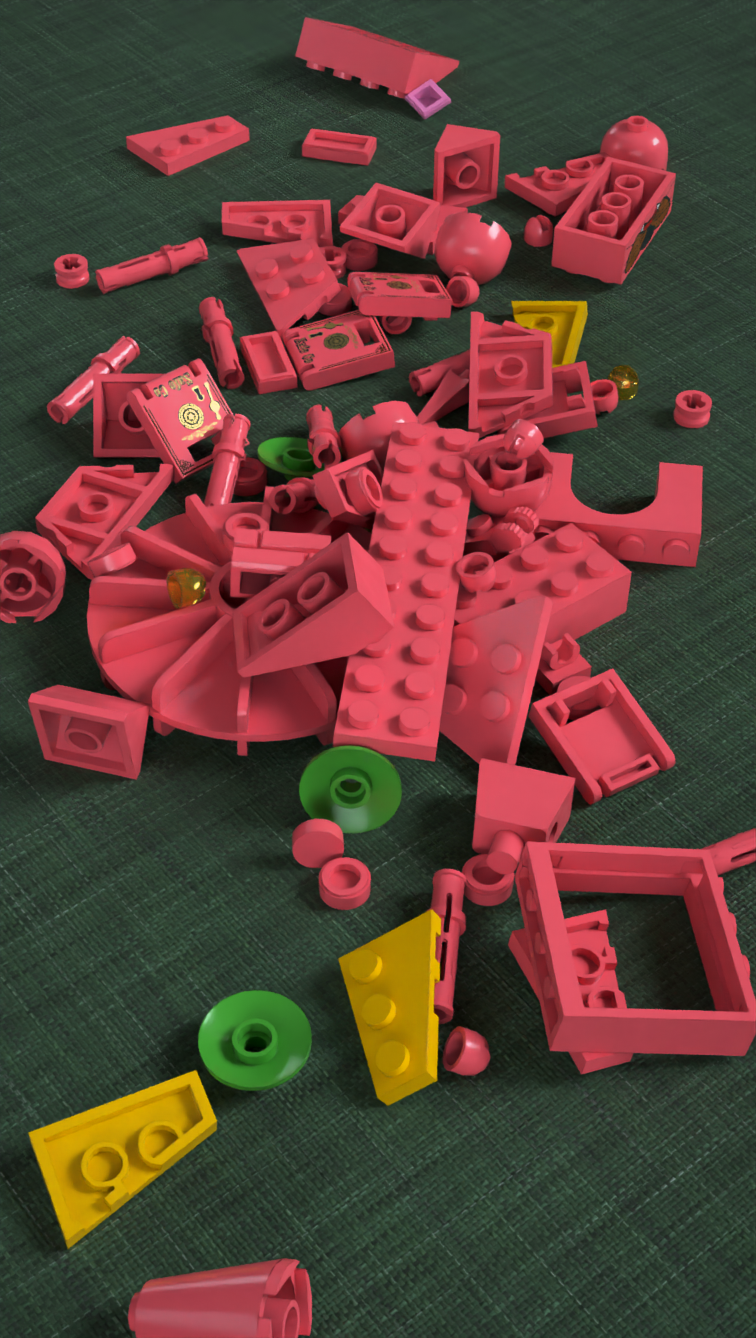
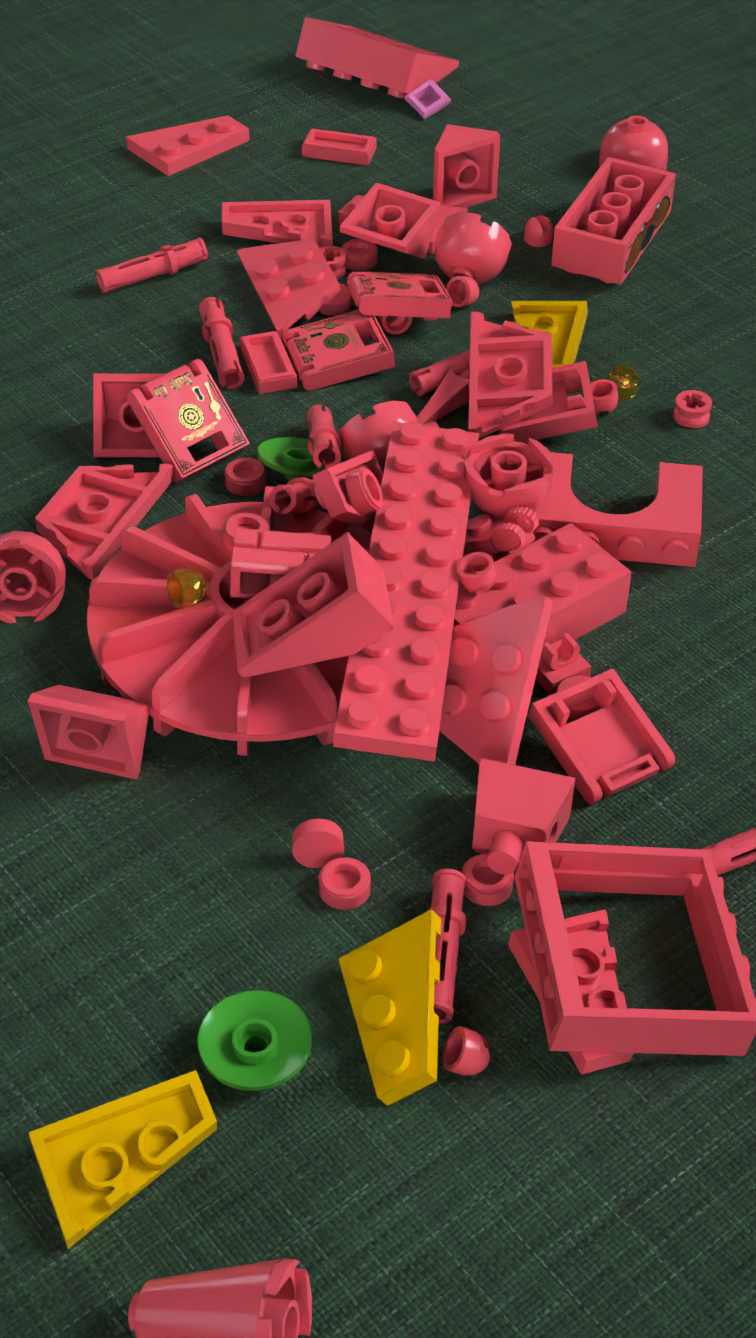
coral pin [47,336,140,424] -> none
coral bush [54,254,90,289] -> none
coral tile [87,542,136,577] -> none
coral pin [204,413,251,507] -> none
bright green dish [299,745,402,834] -> none
coral hinge [504,419,544,459] -> none
coral wing [505,153,611,217] -> none

